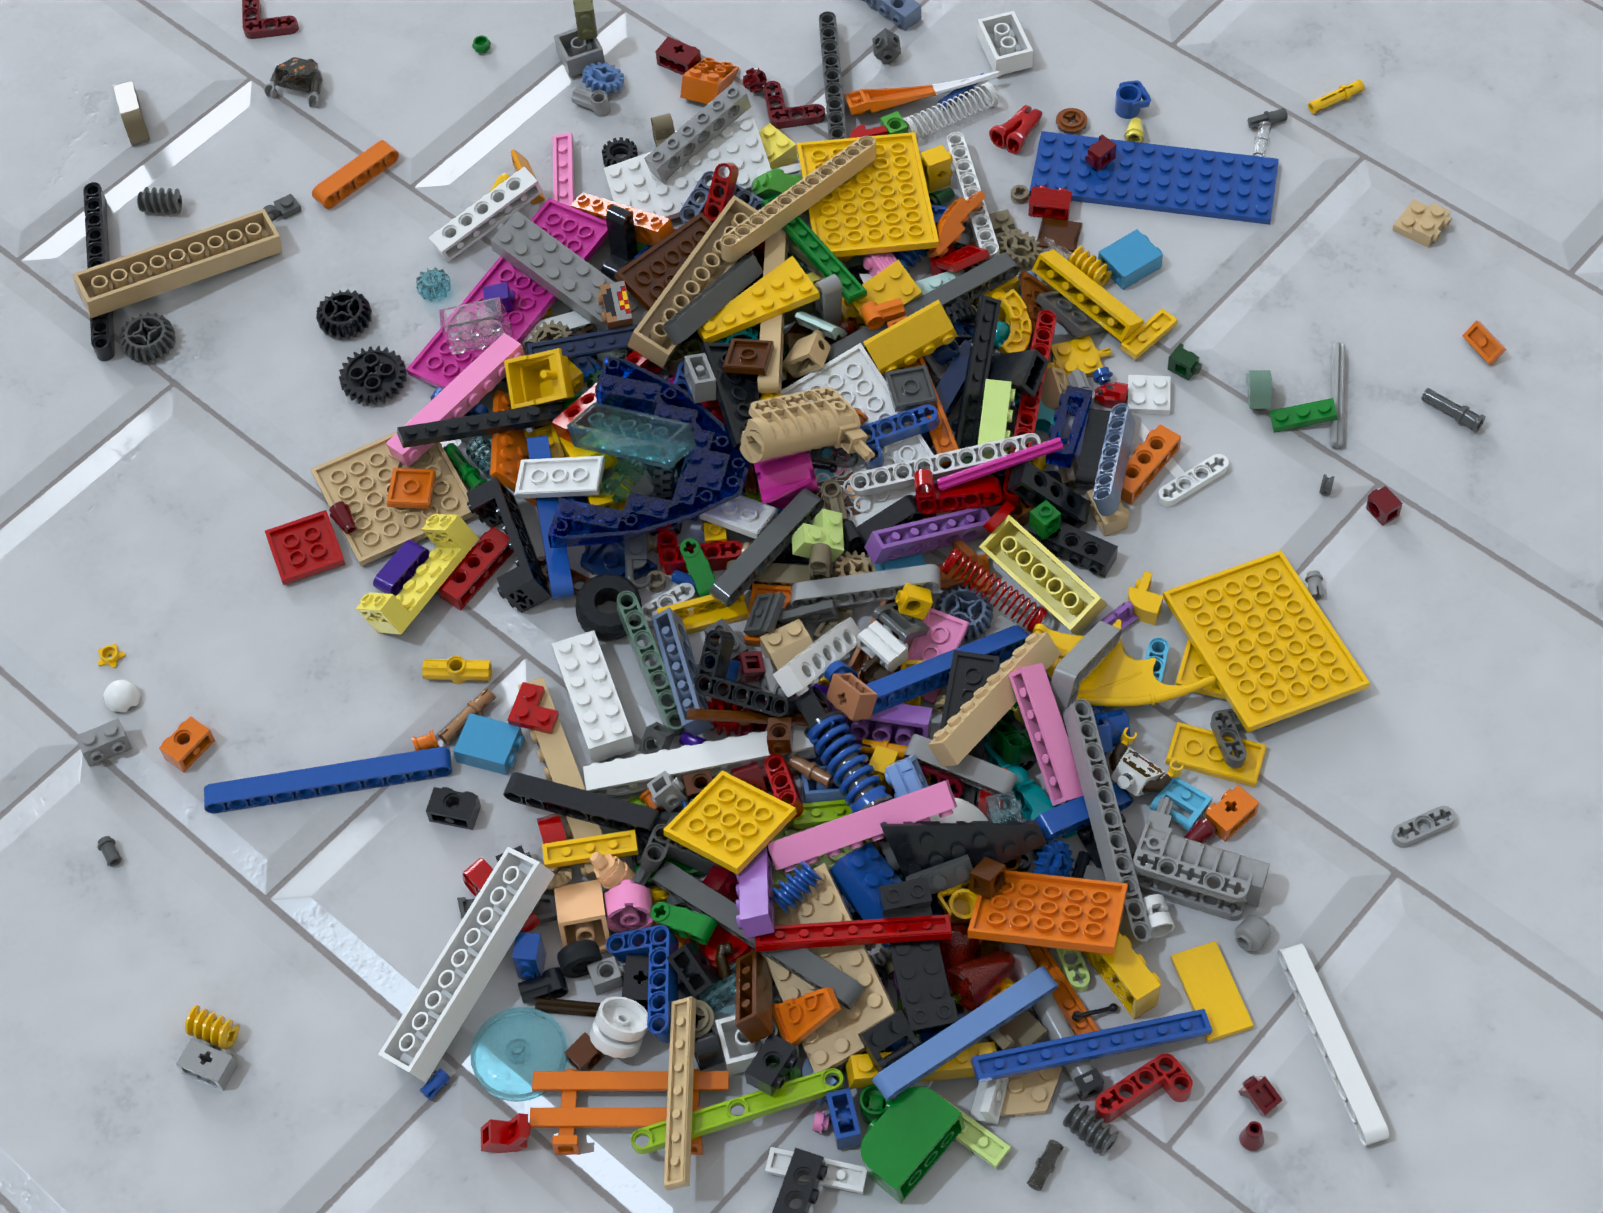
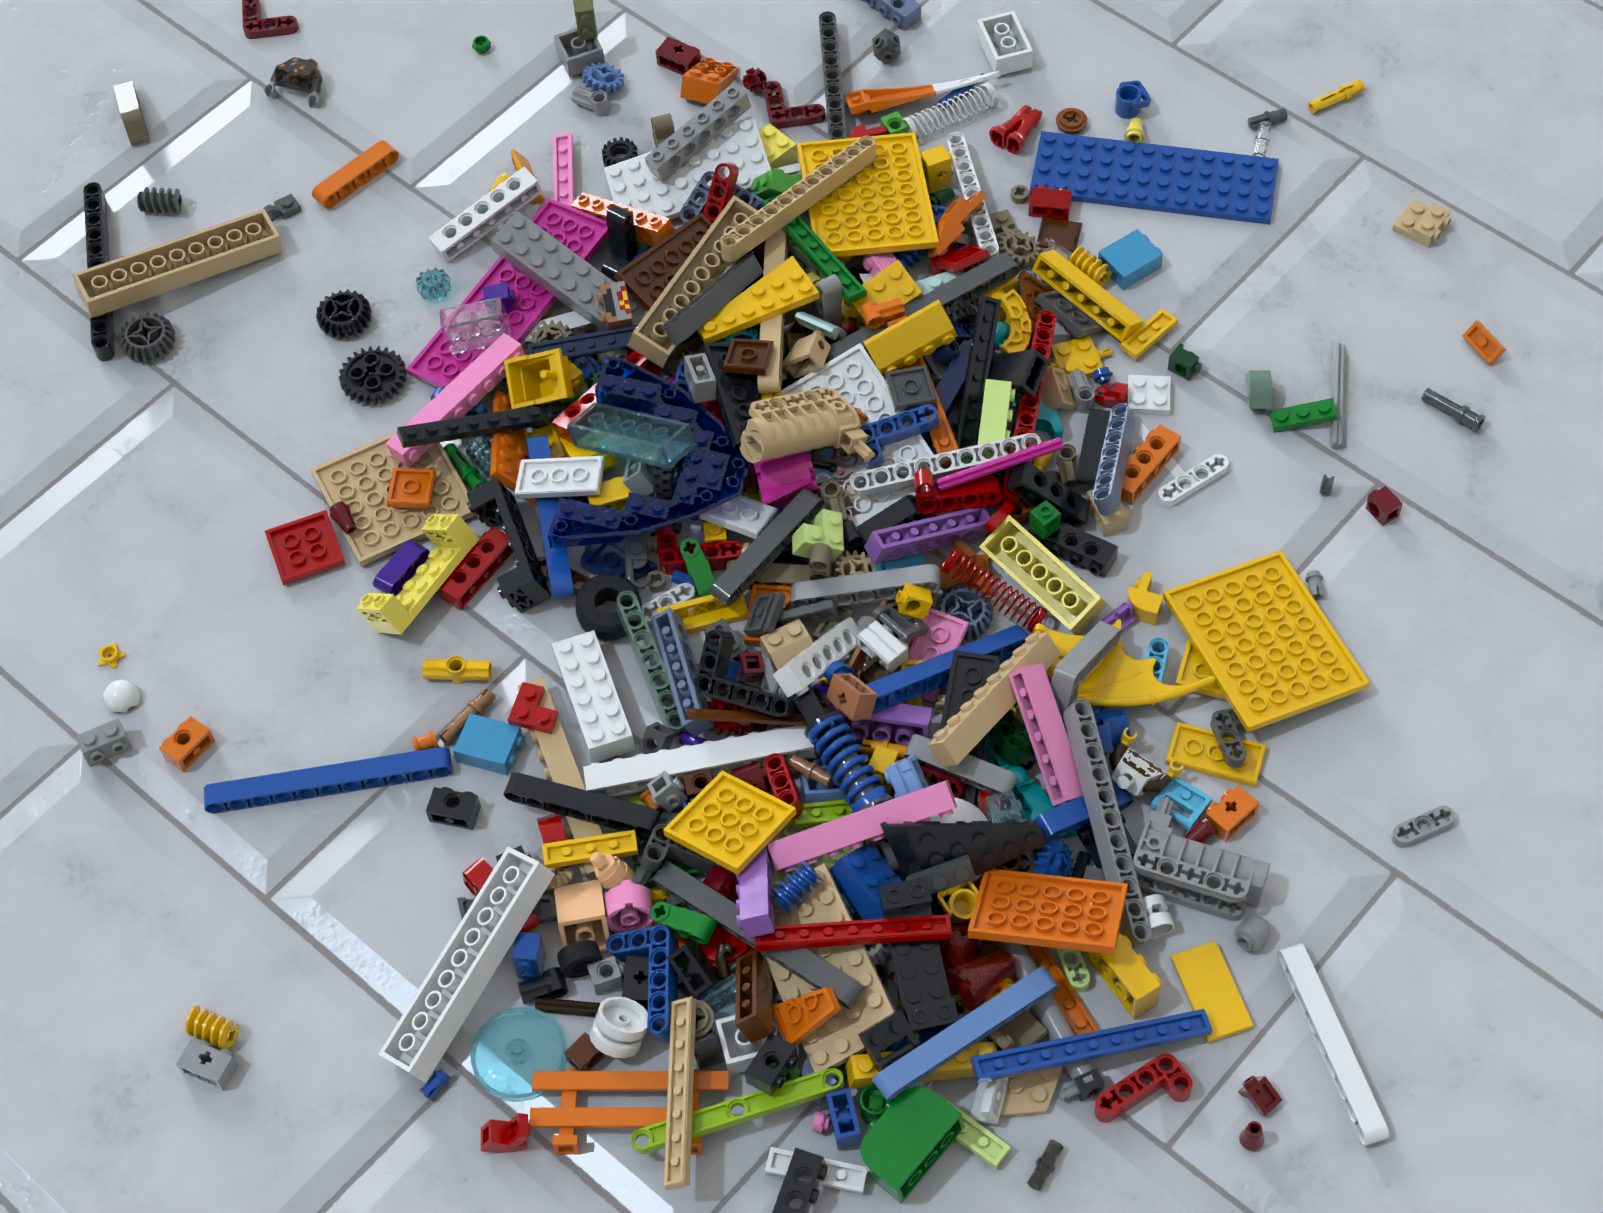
dark grey pin [97,836,122,867] -> none
clear green hinge [599,459,645,503] -> none
reddish brown brick [767,717,794,755] -> none
reddish brown brick [969,857,1006,899] -> none
clear blue brick [1045,385,1092,468] -> none
dark grey piece [1063,1103,1119,1156] -> none
black hinge [1072,1003,1118,1022] -> none
dark red brick [1085,134,1116,171] -> none

